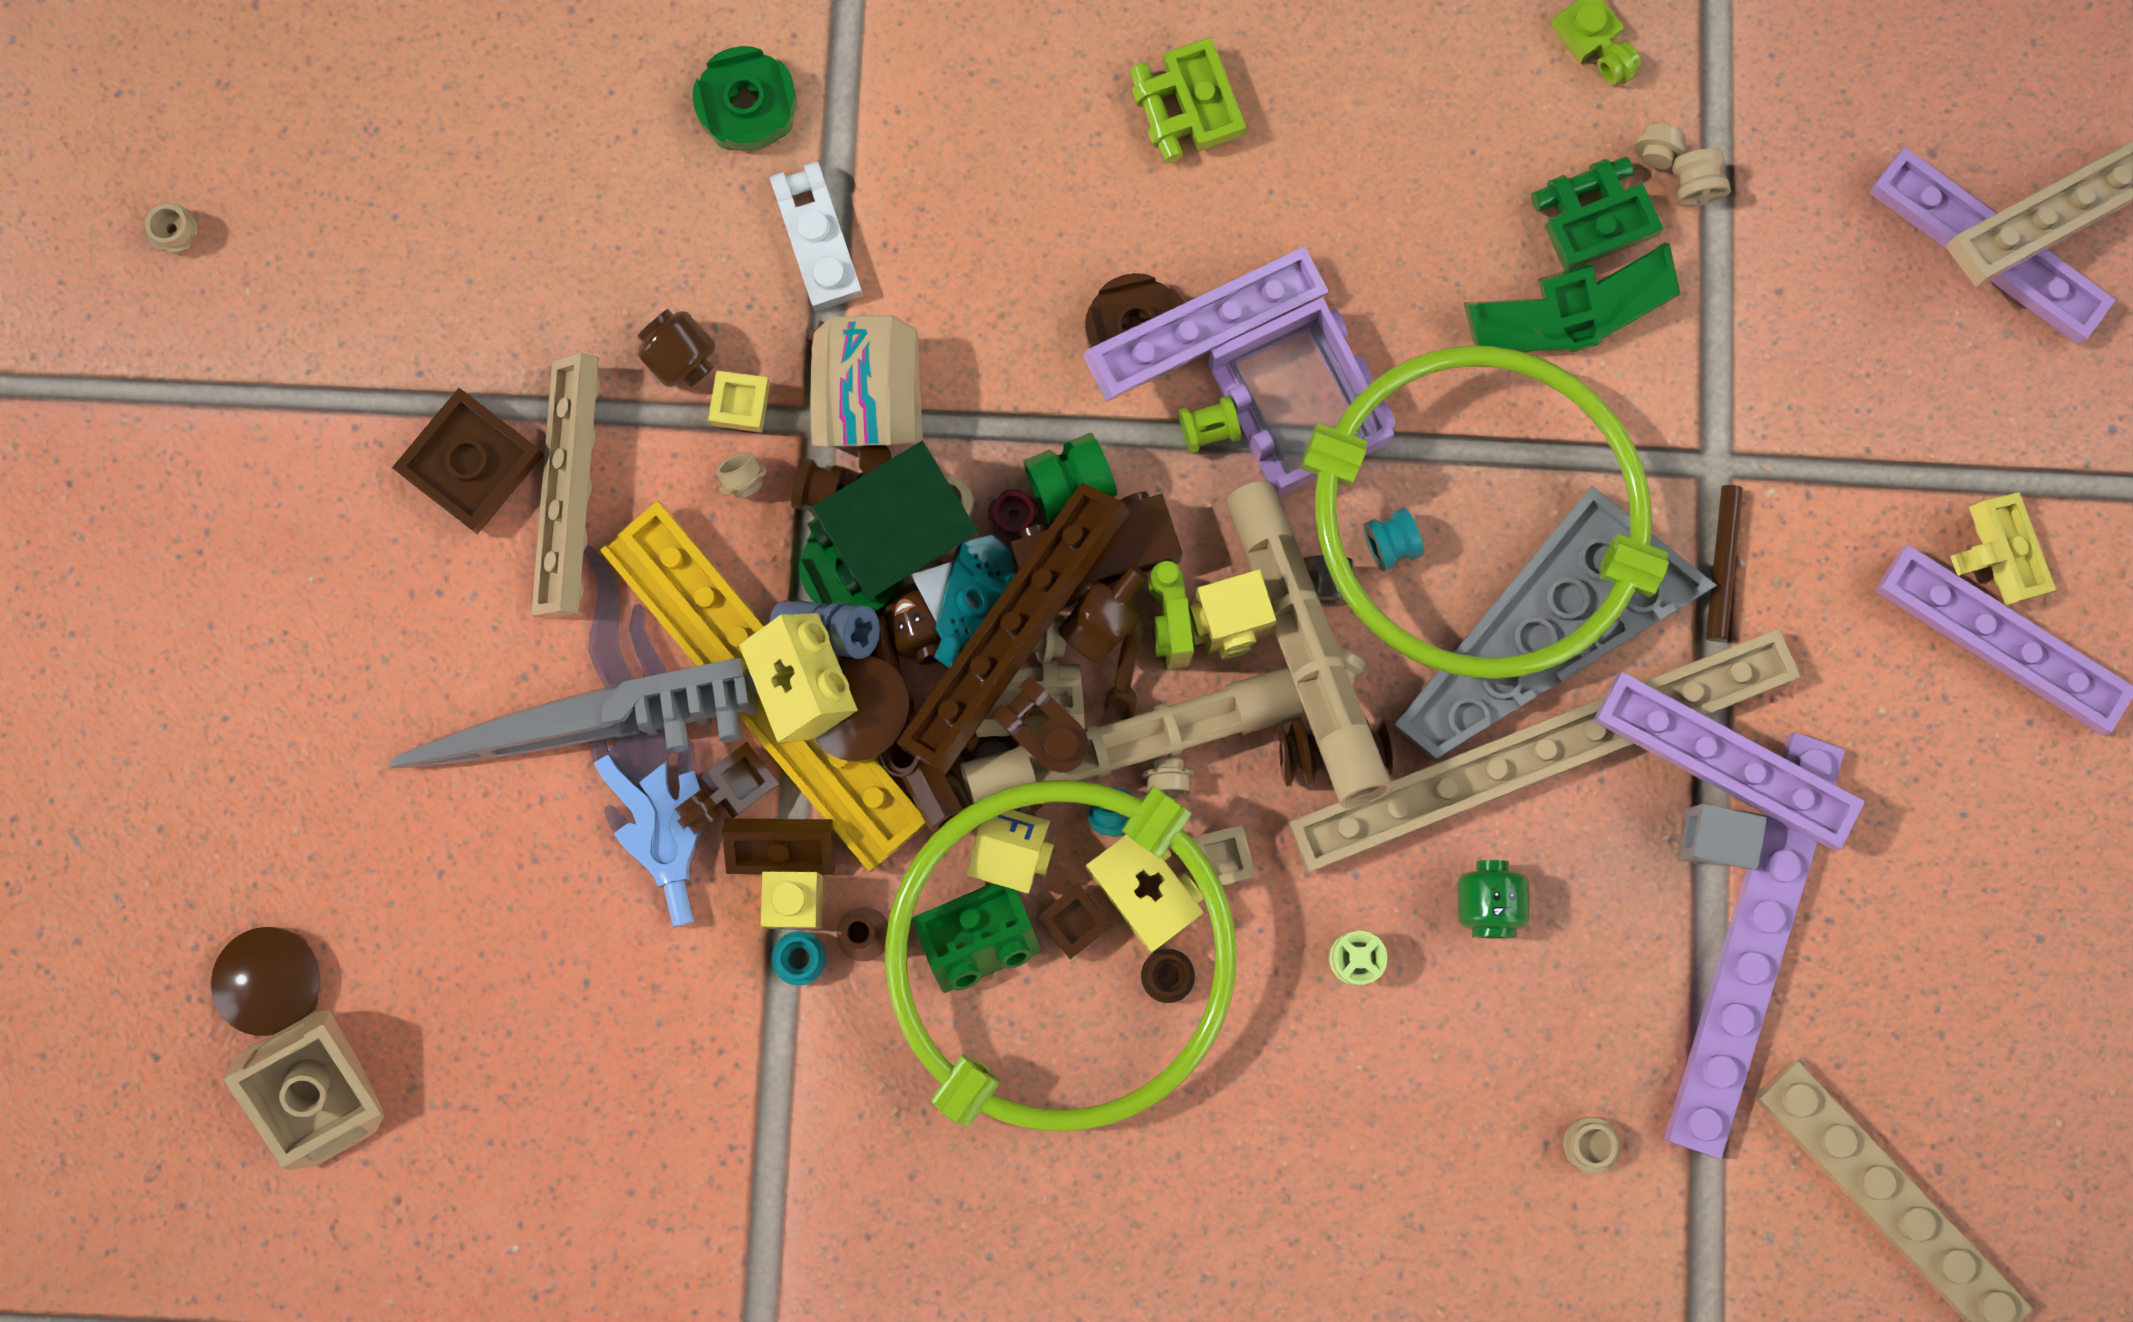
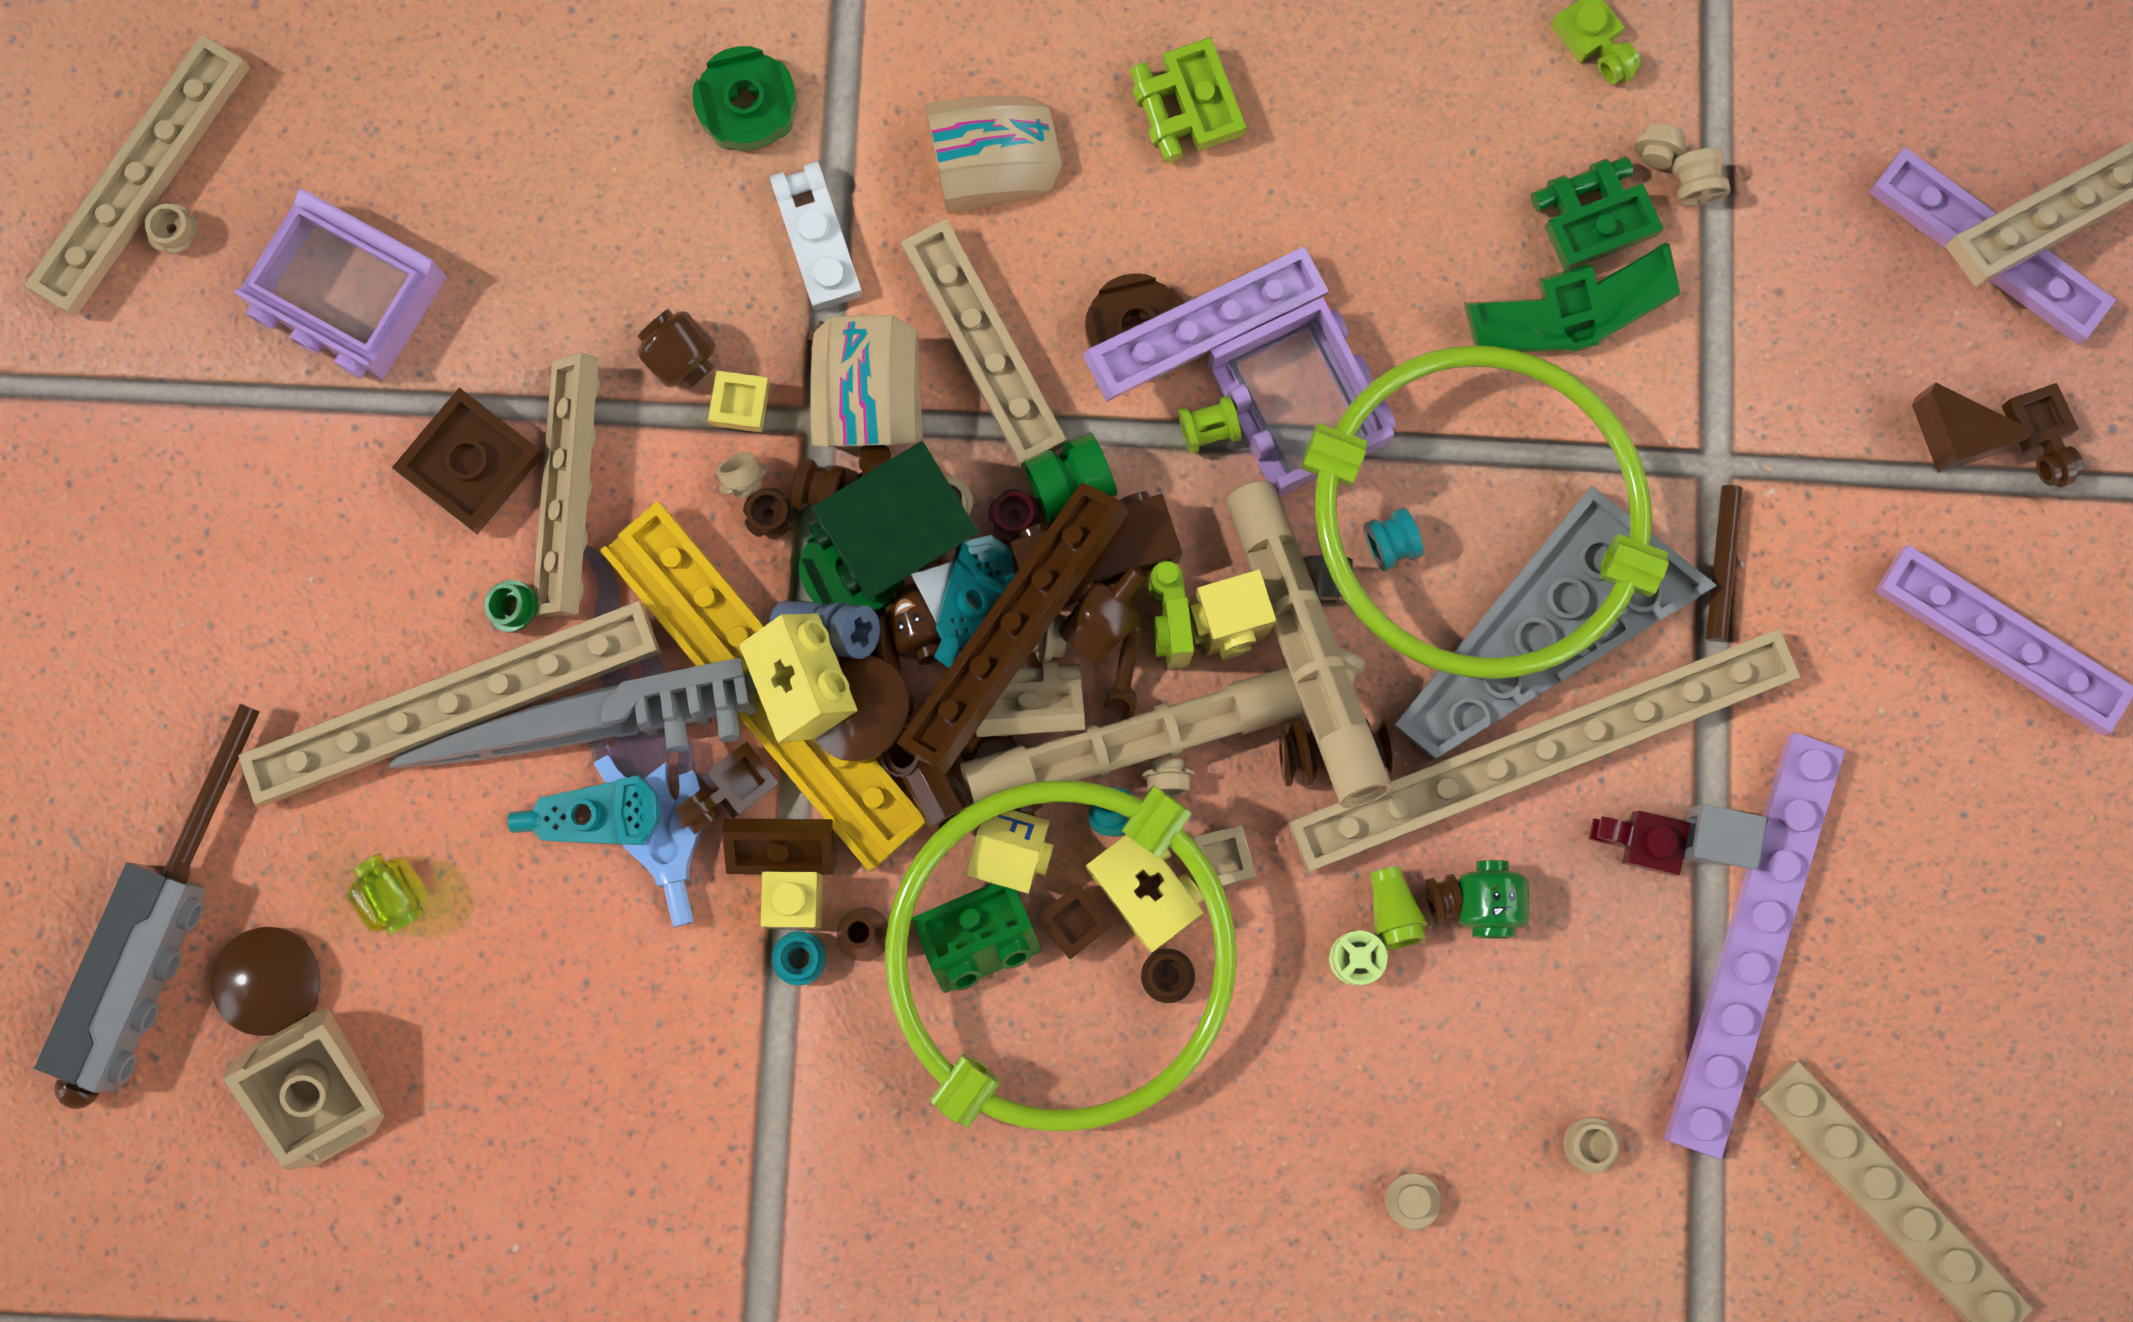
reddish brown plate [991,676,1089,773] -> none
lavender plate [1593,672,1865,851] -> none
light yellow plate [1950,492,2056,606] -> none
none -> tan plate [24,34,251,317]
none -> piece [34,704,260,1109]
none -> window [233,188,447,381]
none -> tan plate [238,601,661,807]
none -> clear neon green head [345,853,429,937]
none -> green plate [484,580,537,633]
none -> teal piece [508,775,660,845]
none -> reddish brown plate [743,488,795,539]
none -> tan plate [901,218,1067,468]
none -> tan slope [925,96,1062,214]
none -> lime cone [1369,866,1427,950]
none -> tan plate [1385,1173,1441,1230]
none -> reddish brown bush [1425,874,1463,926]
none -> dark red plate [1589,811,1690,876]
none -> reddish brown slope [1912,382,2032,473]
none -> reddish brown plate [2001,383,2084,487]

